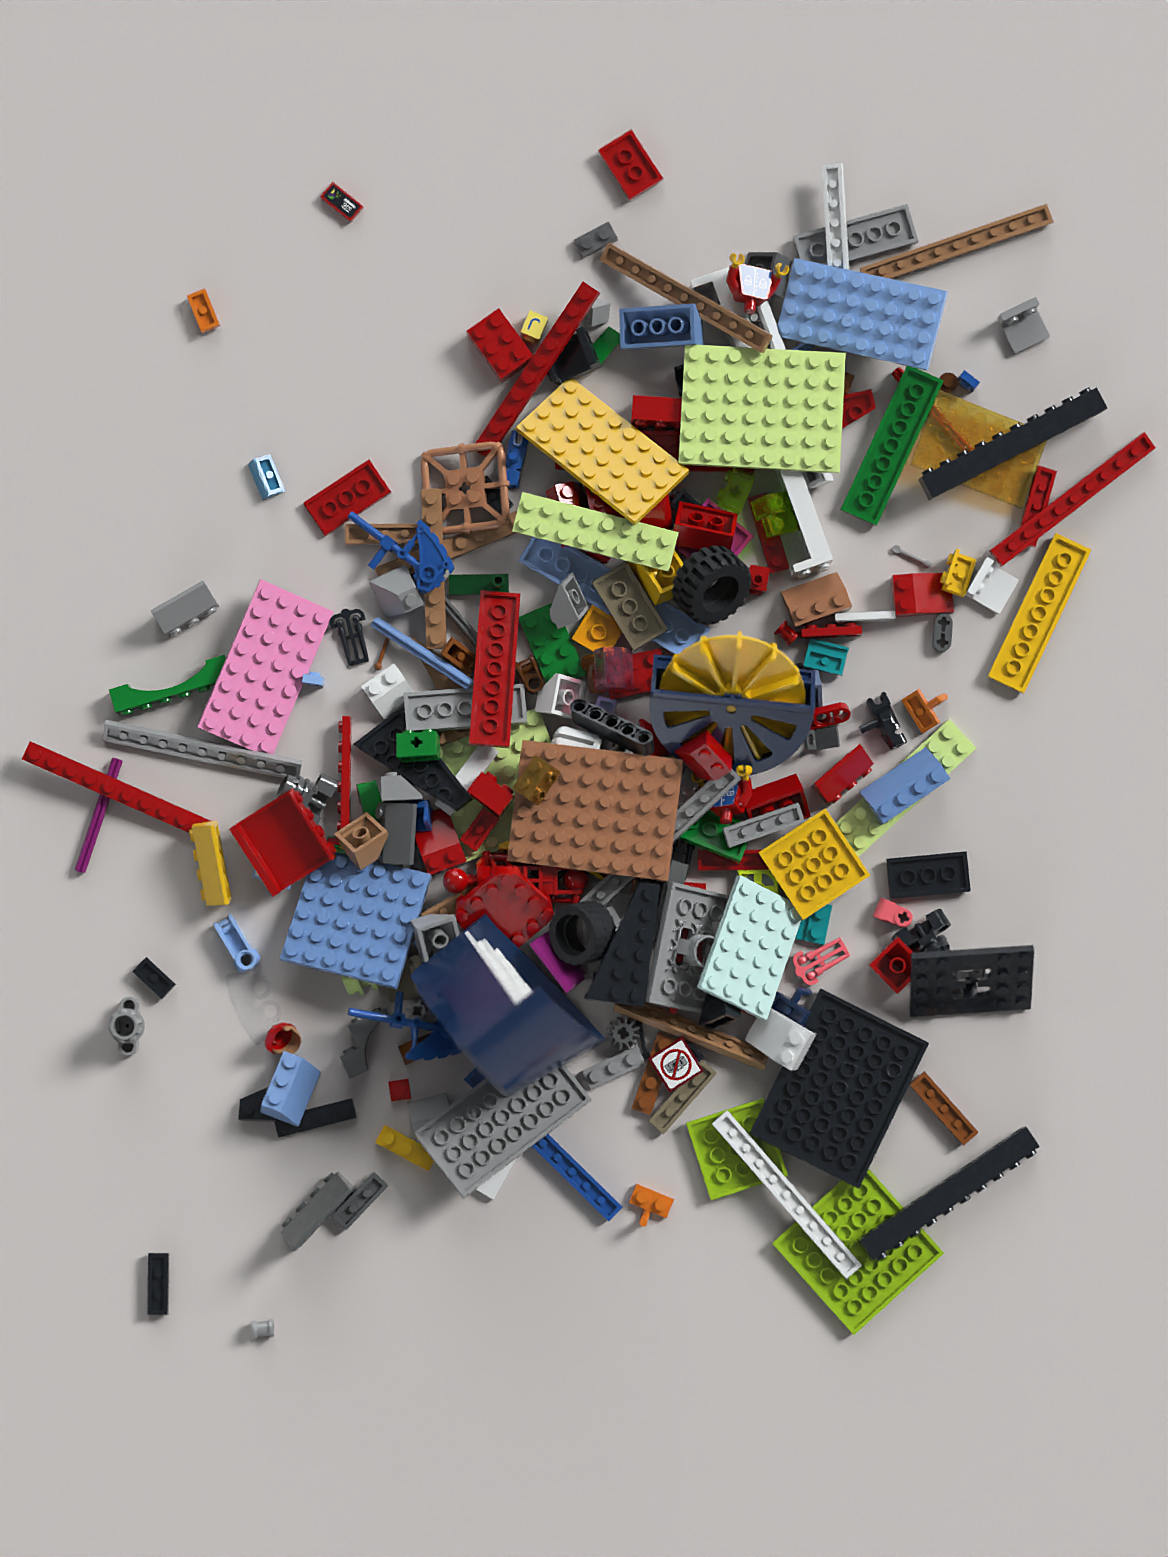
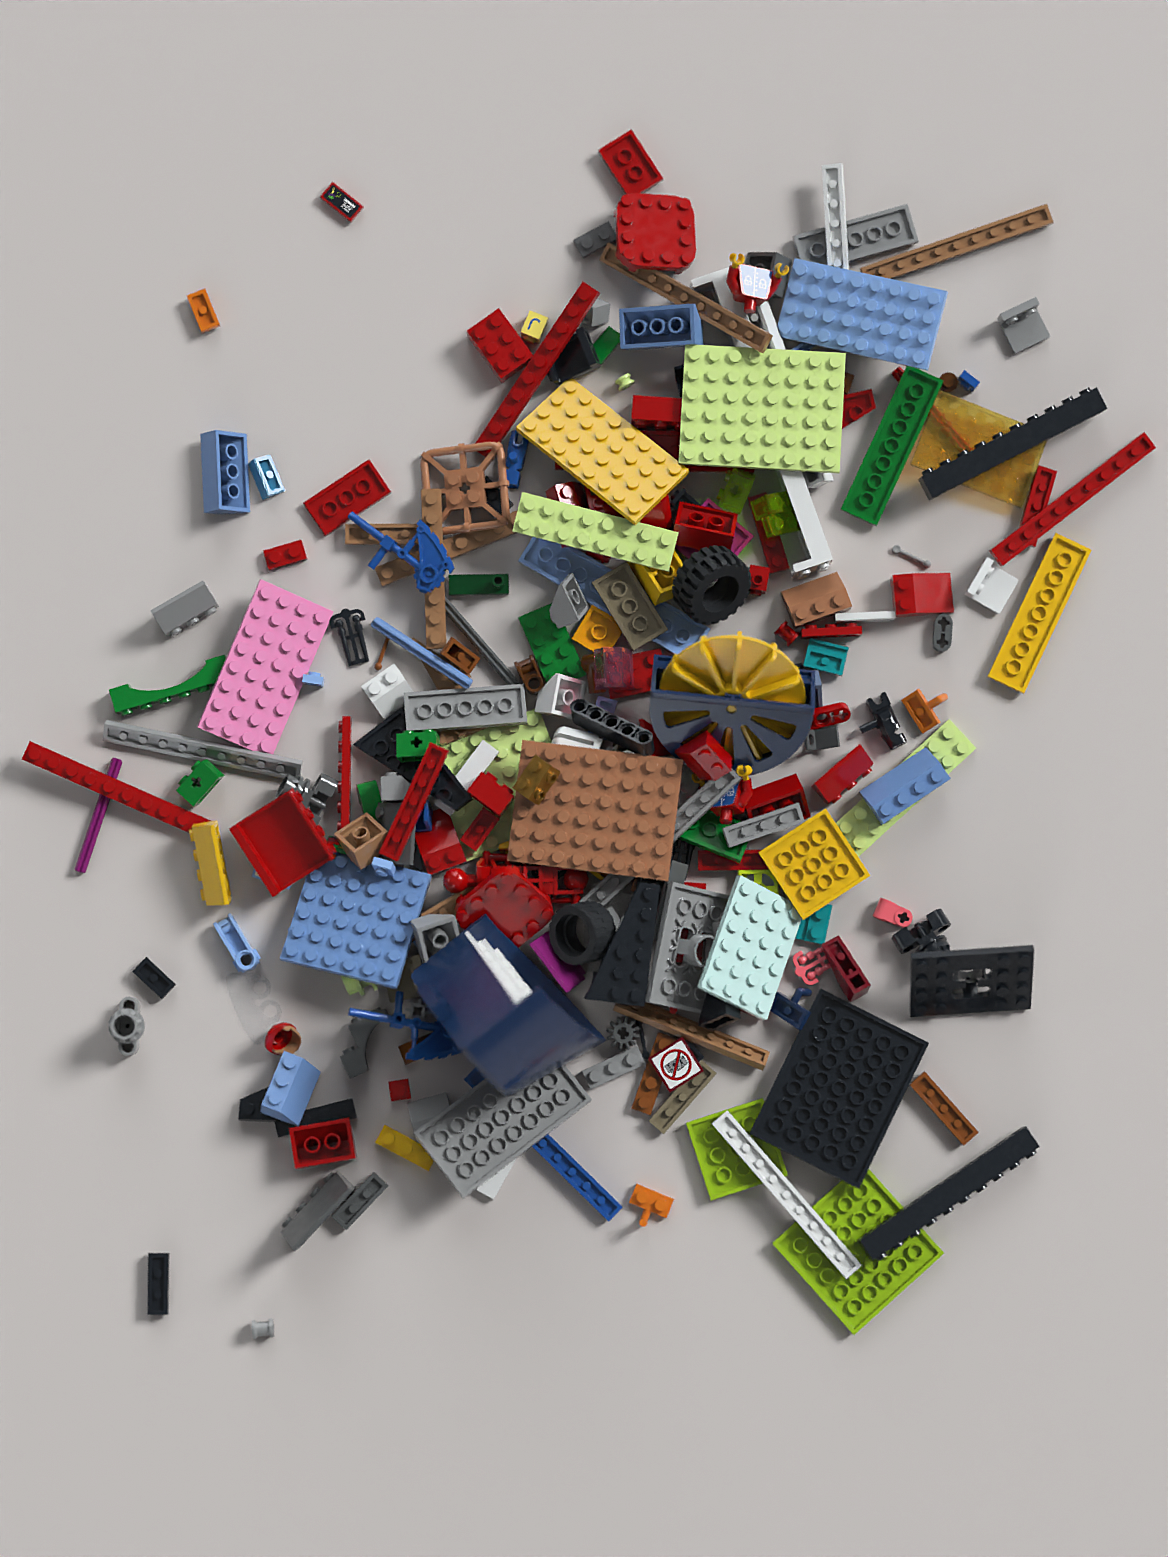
light grey slope [369,564,424,617] -> none
red plate [469,590,520,748] -> none
white slope [745,1008,816,1071] -> none
red slope [868,937,914,994] -> none
black plate [886,851,971,899] -> none
yellow bracket [940,549,977,598] -> none
none -> green brick [176,759,225,807]
none -> medium blue slope [200,430,250,514]
none -> red plate [263,539,308,571]
none -> red slope [289,1118,357,1169]
none -> light blue plate [372,857,396,876]
none -> red plate [379,742,449,861]
none -> red plate [614,193,696,275]
none -> yellowish green bush [615,373,635,391]
none -> dark red slope [821,935,871,1002]

